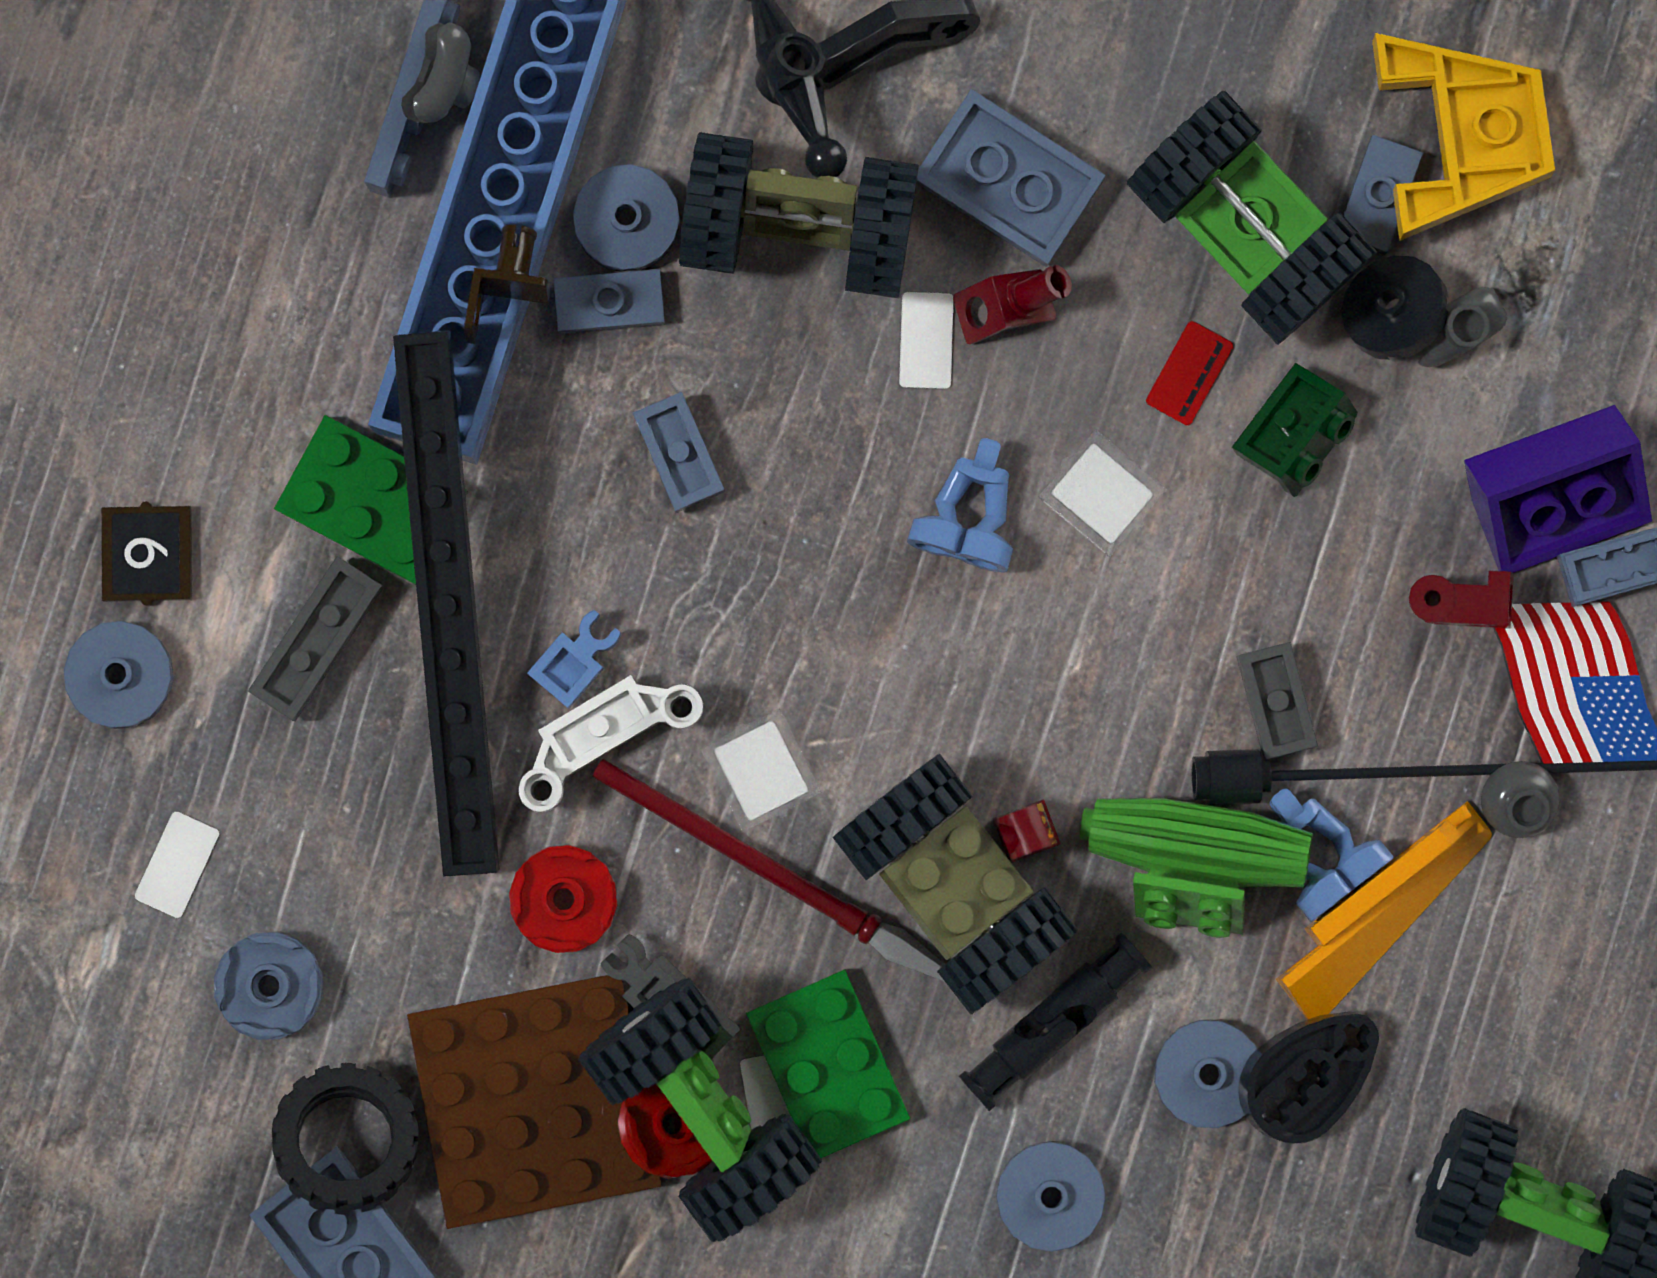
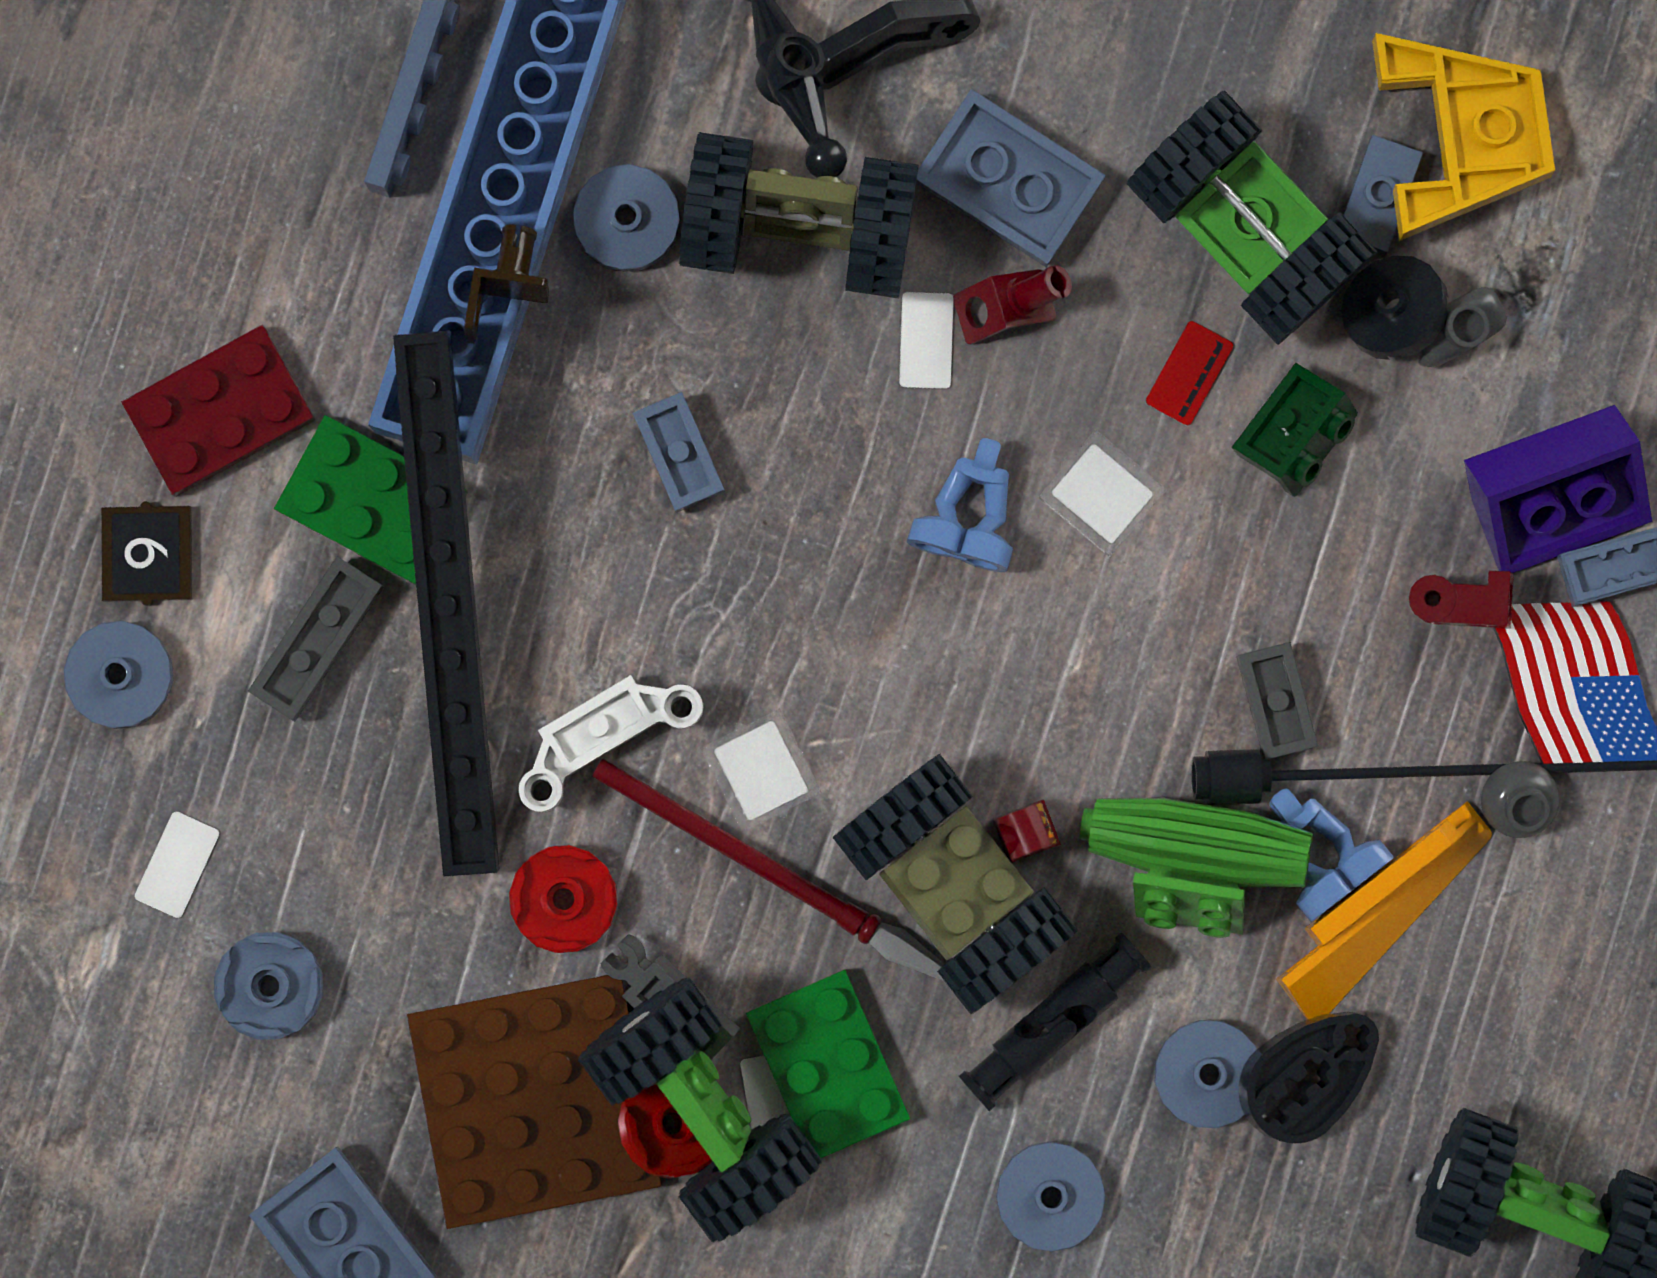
black tyre [272,1063,418,1215] -> none
dark grey piece [401,22,481,123] -> none
medium blue plate [527,610,621,709] -> none
sand blue plate [553,269,665,334] -> none
none -> dark red plate [121,324,316,497]

